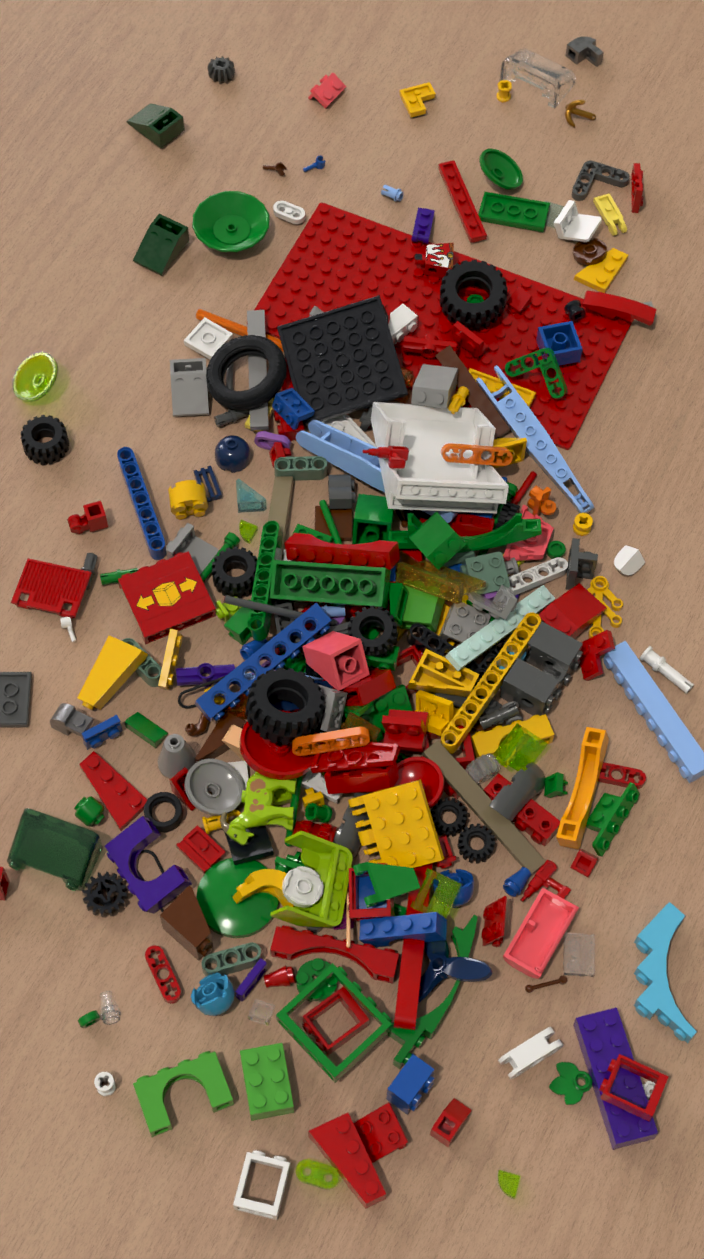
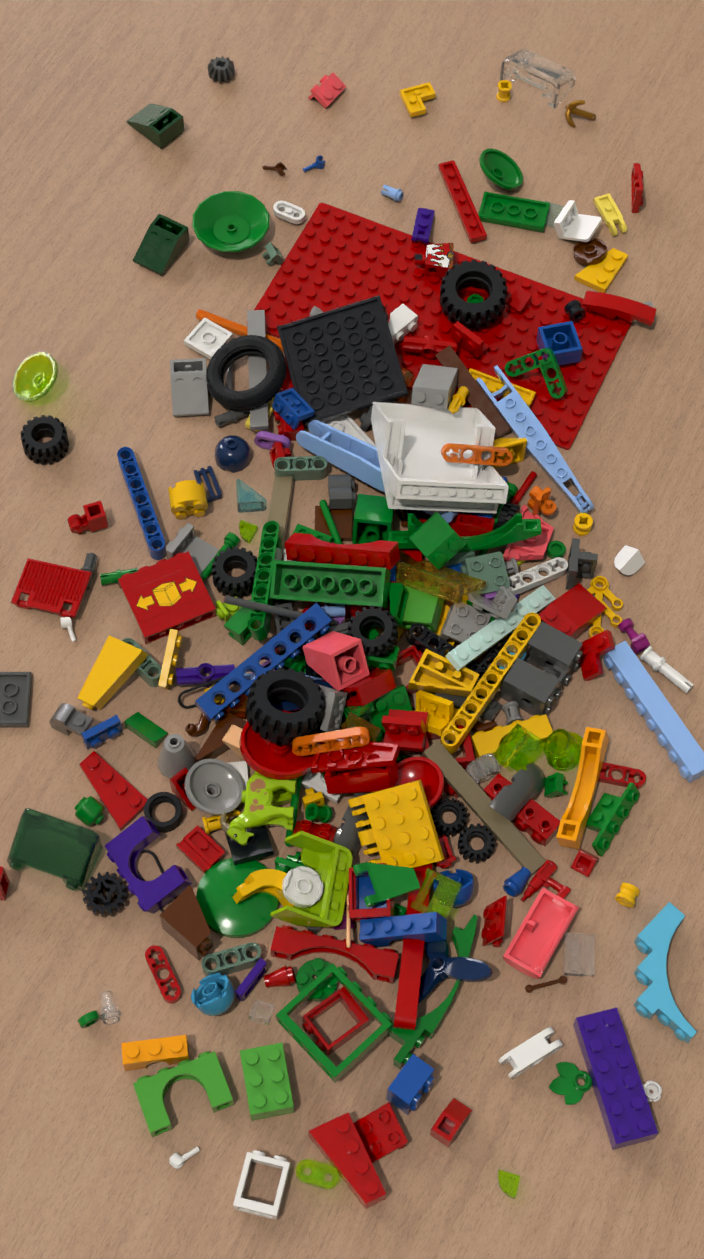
white bush [94,1072,116,1096] -> none
blue cone [240,639,268,660] -> none
red piece [362,446,409,469] -> none
dark grey pin [479,702,520,730] -> none
flat silver brick [565,36,604,67] -> none
dark grey beam [571,160,630,201] -> none
red window [599,1054,669,1121] -> none
none -> light orange arch [121,1035,189,1071]
none -> white hand [169,1147,200,1169]
none -> sand green tile [262,242,285,266]
none -> clear neon green helmet [544,729,583,770]
none -> yellow wheel [615,883,640,908]
none -> magenta leg [618,618,650,654]

